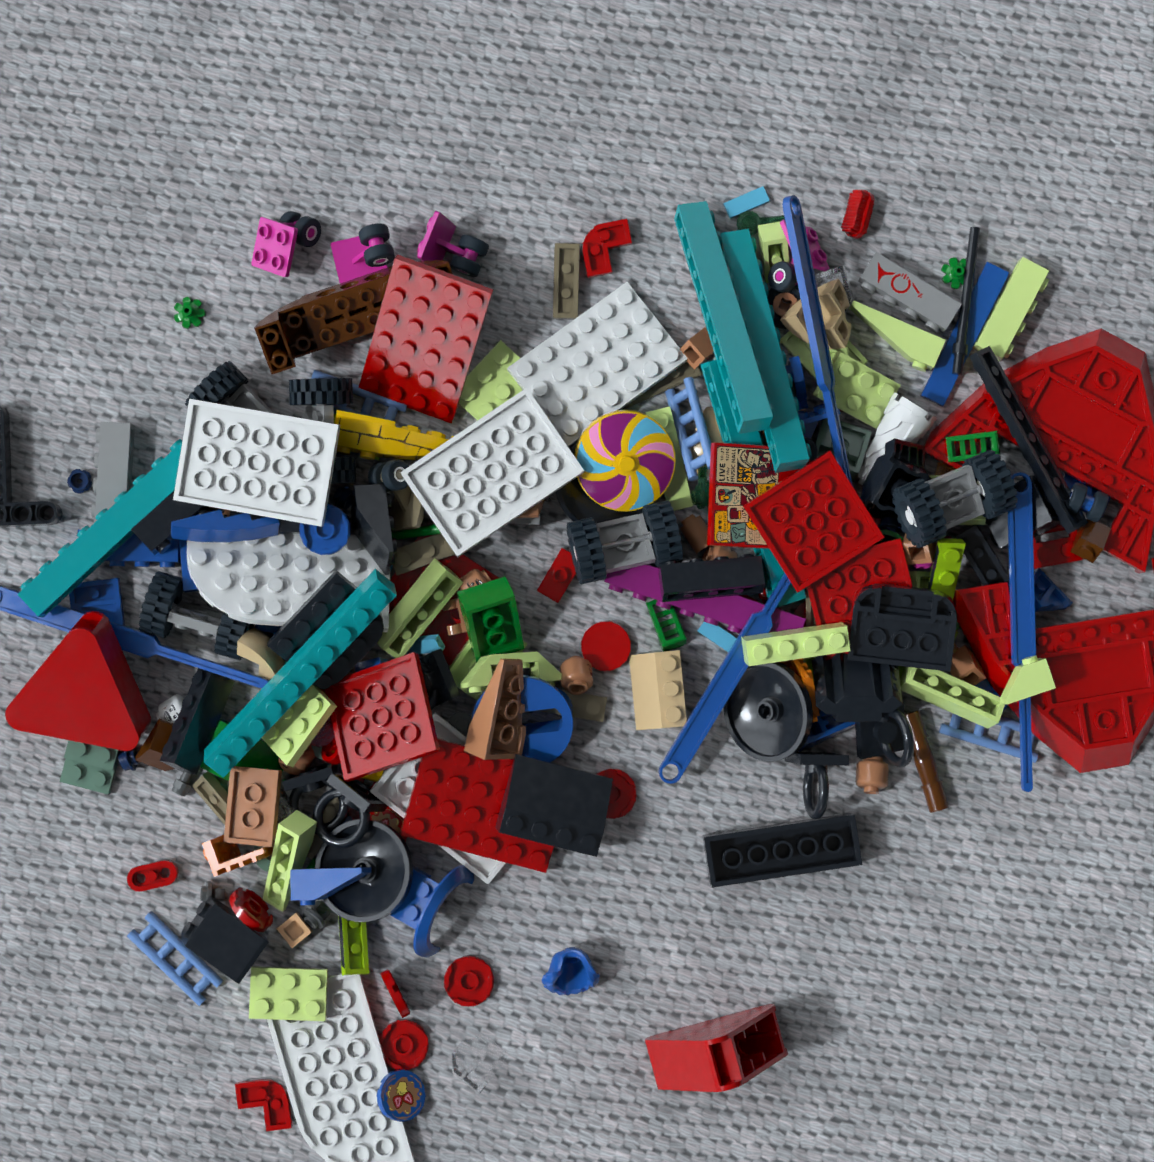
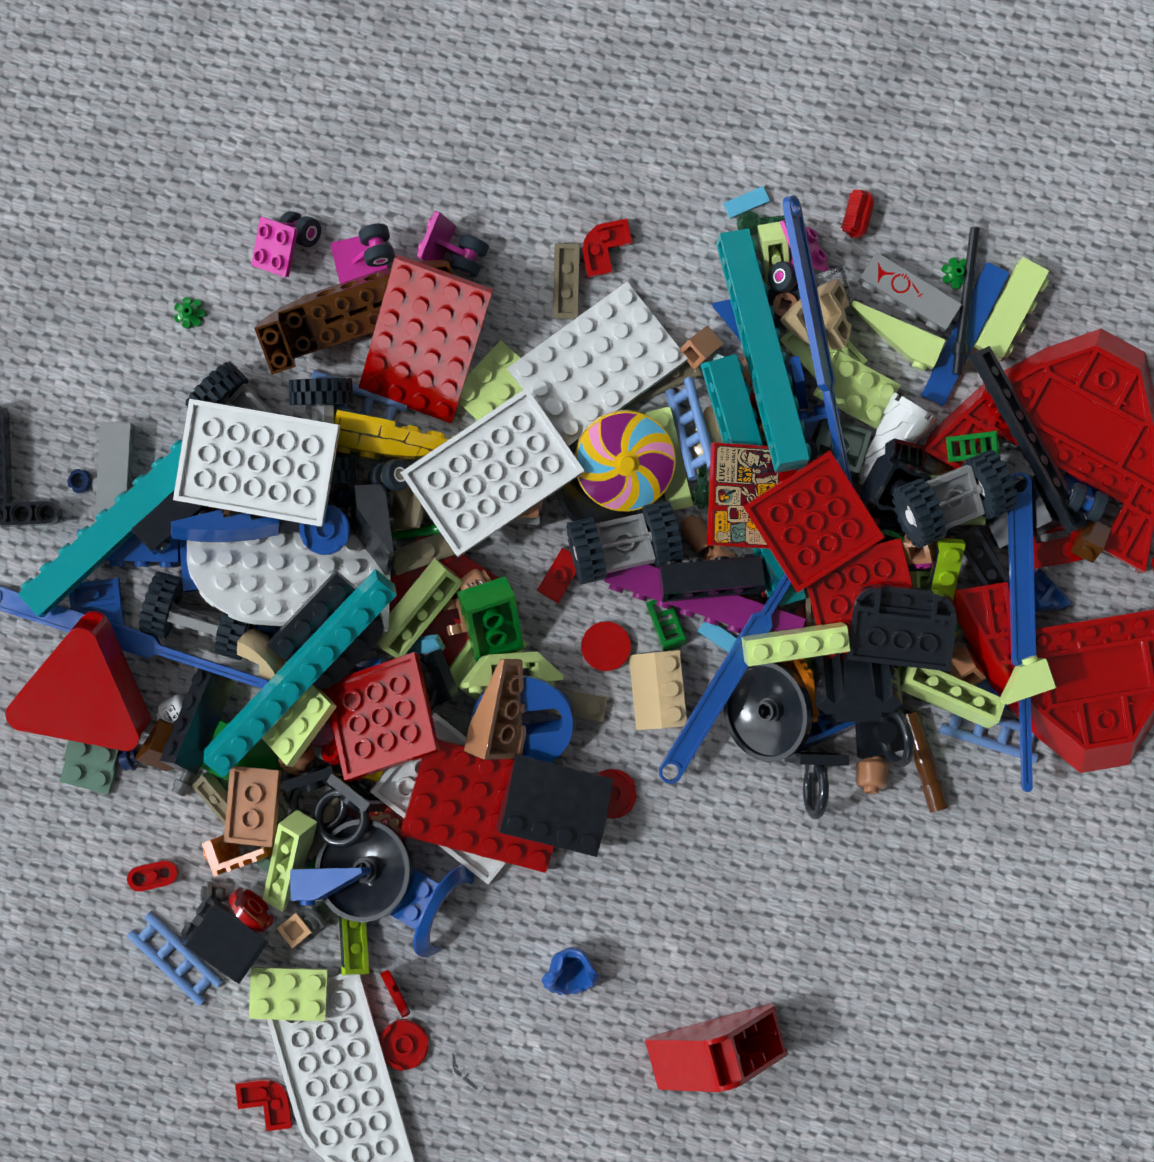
tile [376,1070,426,1122] -> none
red tile [444,956,494,1007] -> none
nougat head [560,656,593,695] -> none
teal brick [674,201,775,434] -> none
black brick [702,813,863,888] -> none

